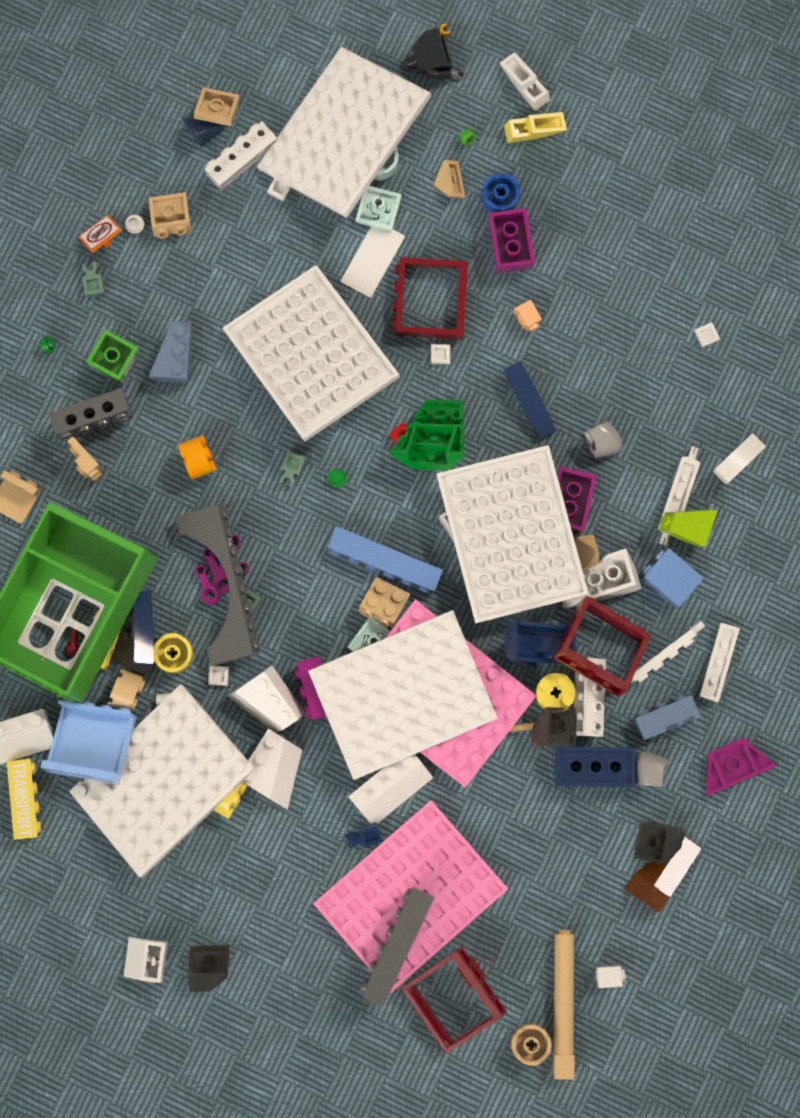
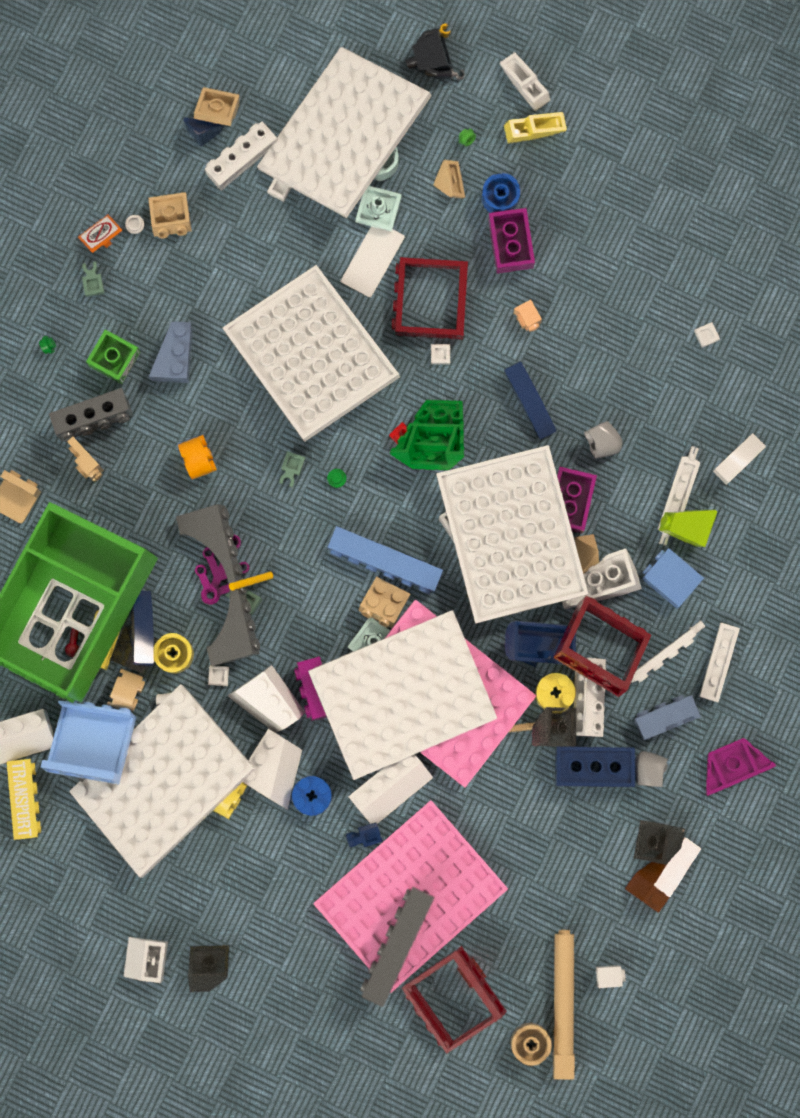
none -> yellow bar [229,572,273,591]
none -> blue brick [292,776,332,816]

